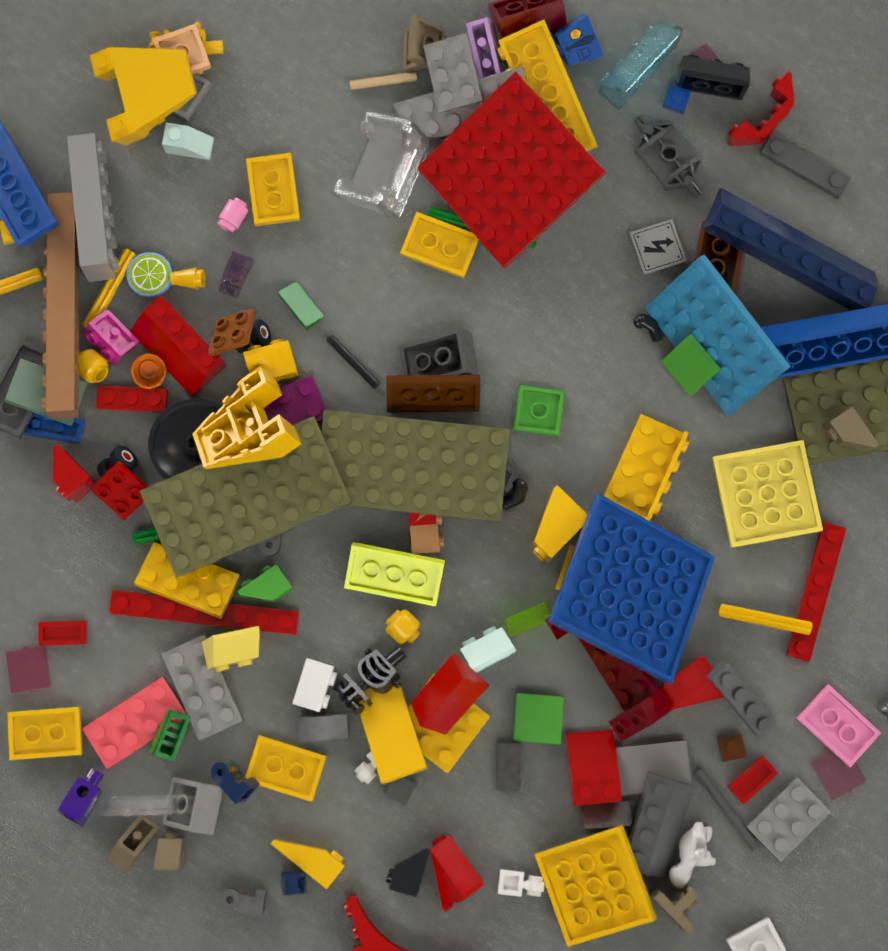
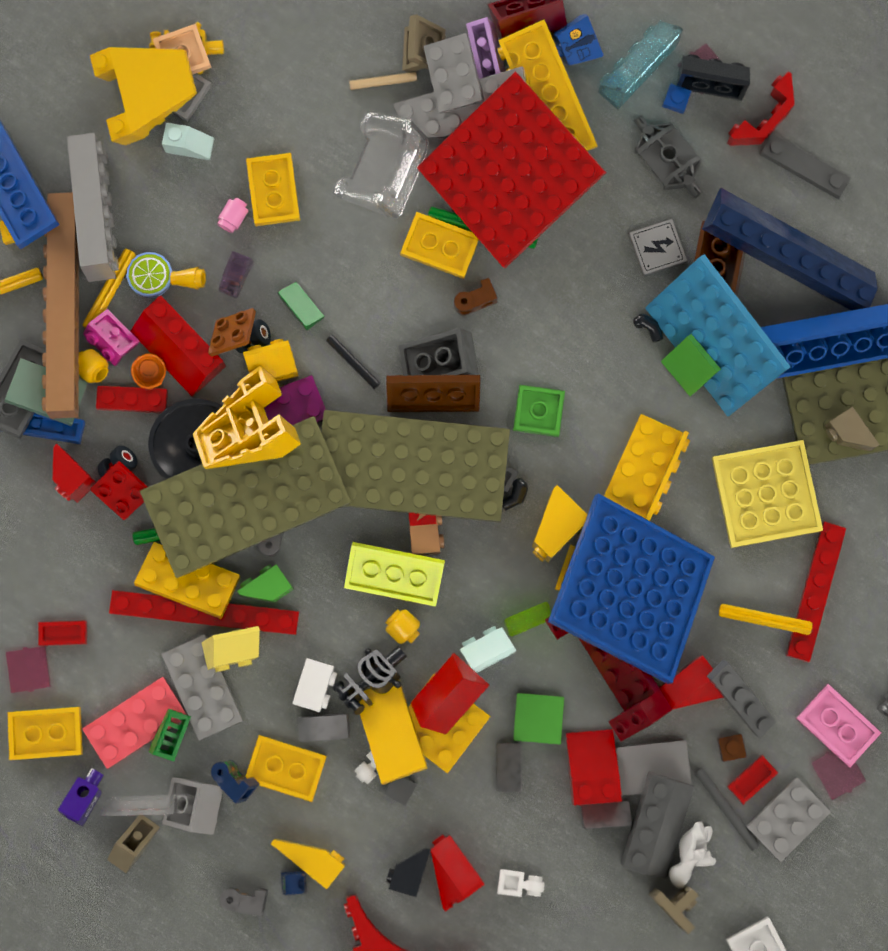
dark tan slope [154,833,185,870] -> none
yellow plate [534,825,657,947] -> none
none -> reddish brown leg [454,277,498,315]

